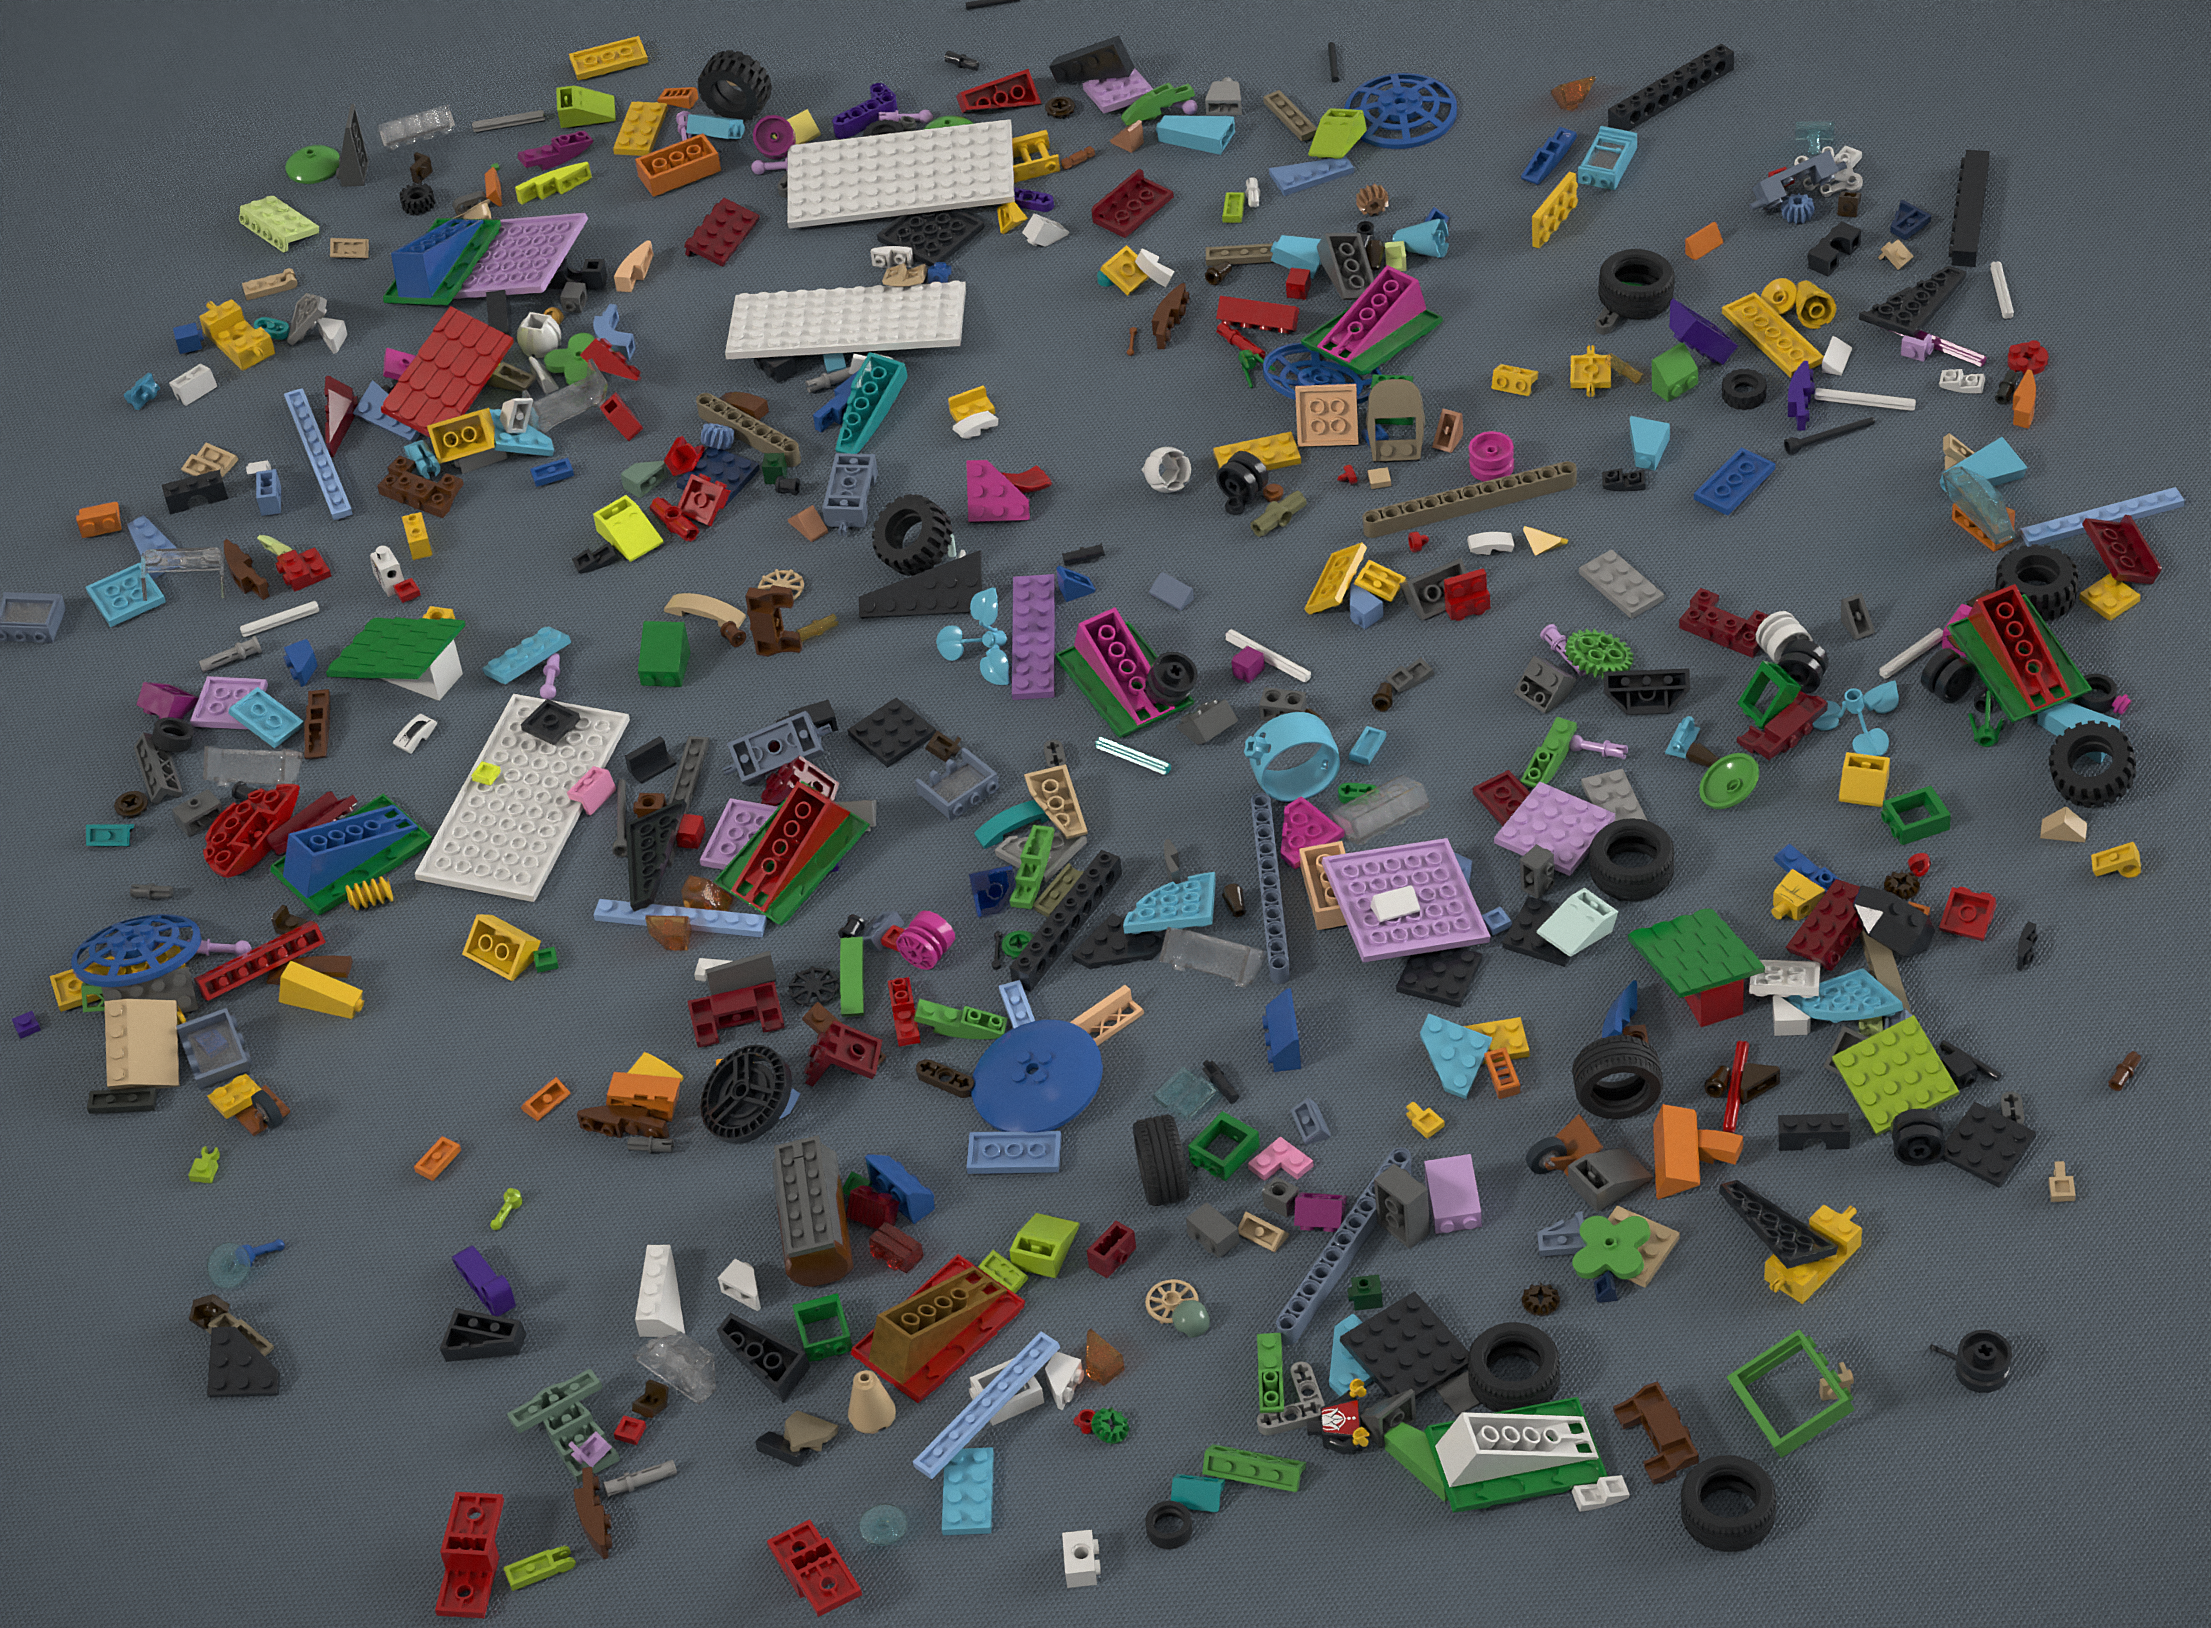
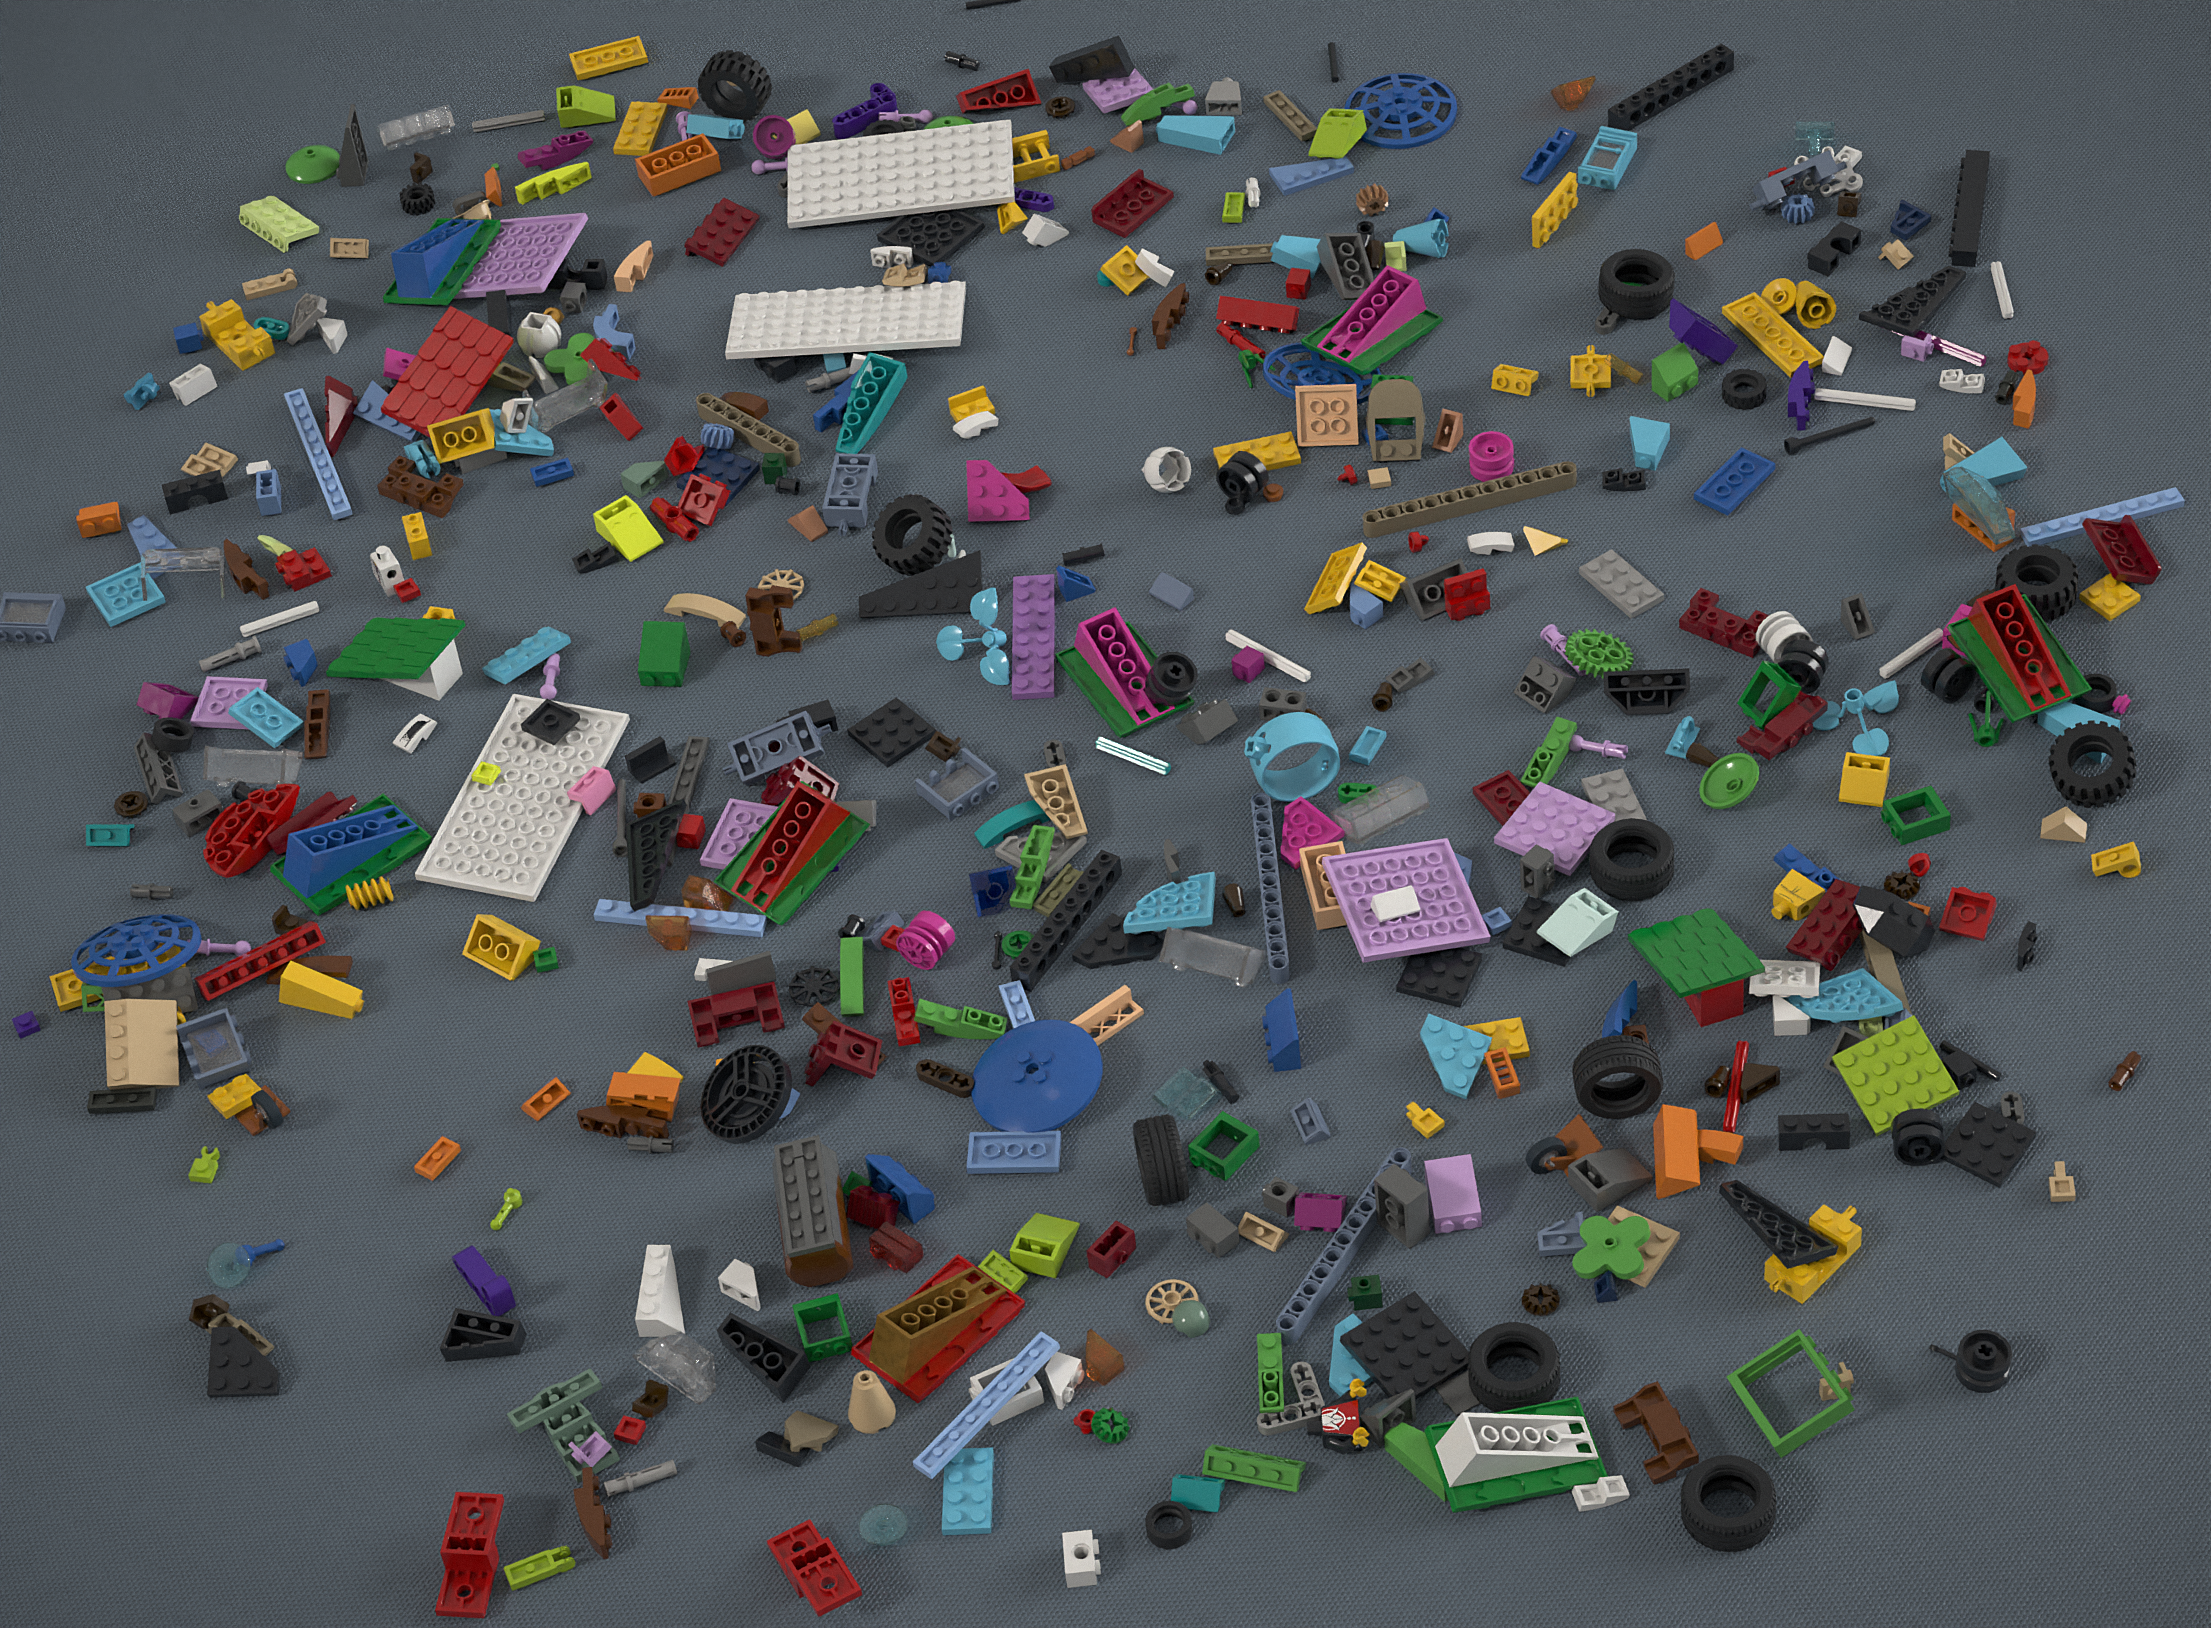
bright pink plate [1248,1137,1314,1181] -> none
olive piece [1250,490,1307,537] -> none

